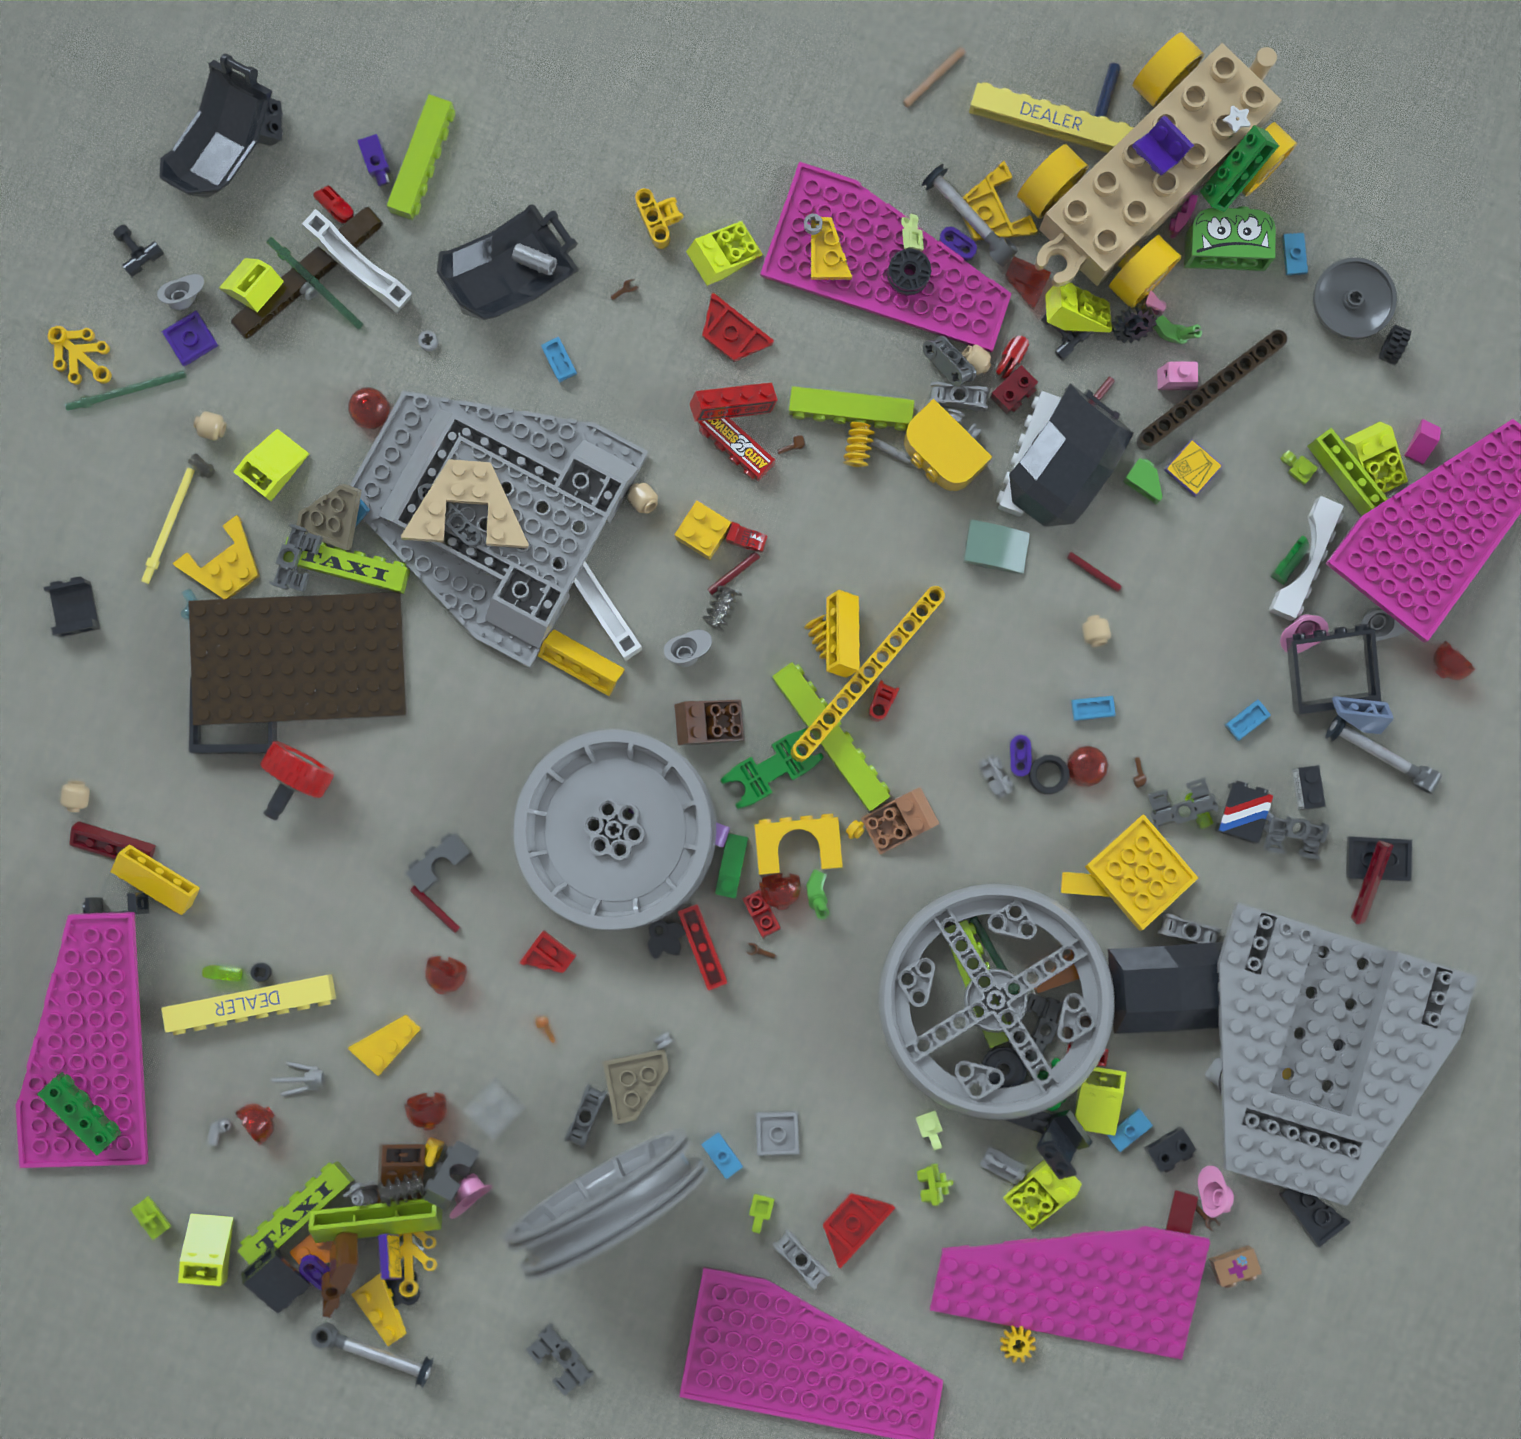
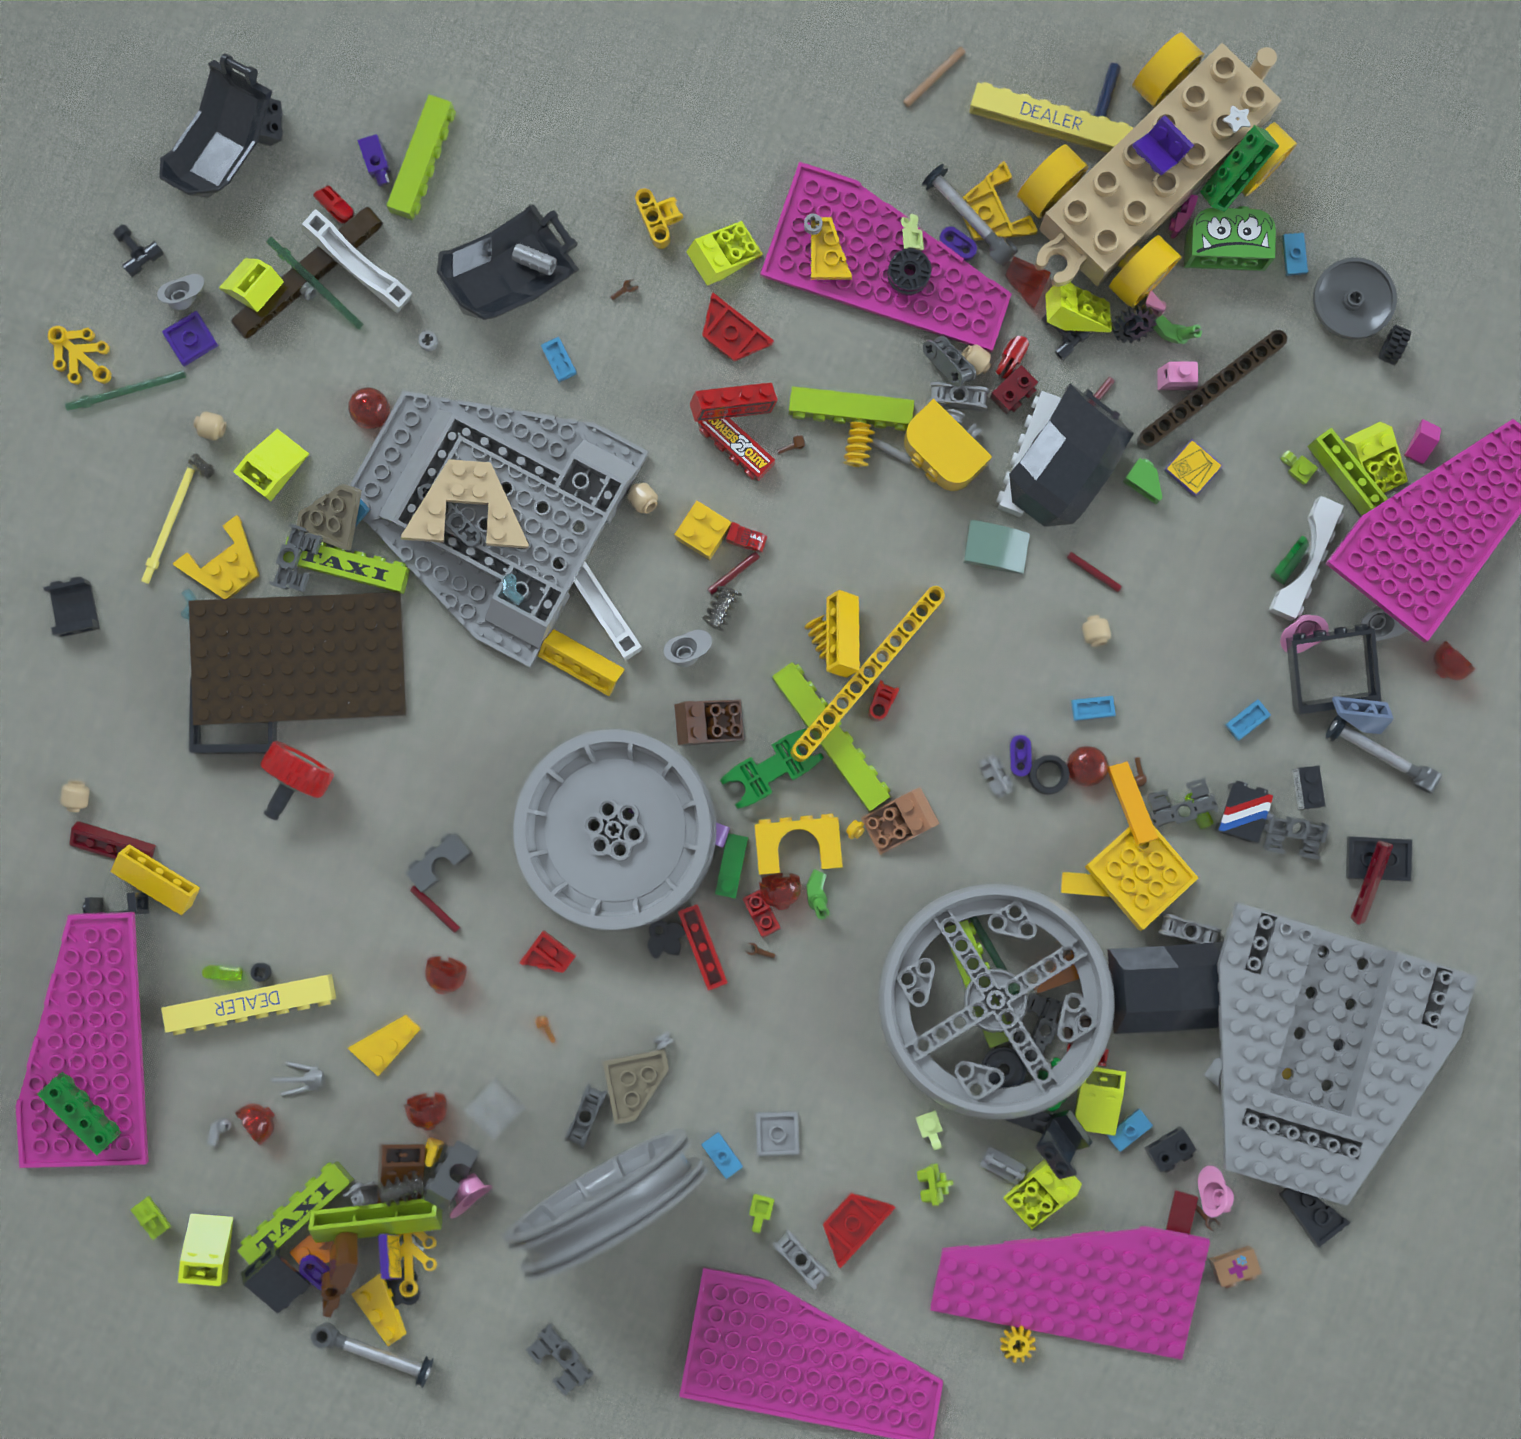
none -> clear light blue arm [503,574,524,605]
none -> light orange tile [1107,761,1158,846]

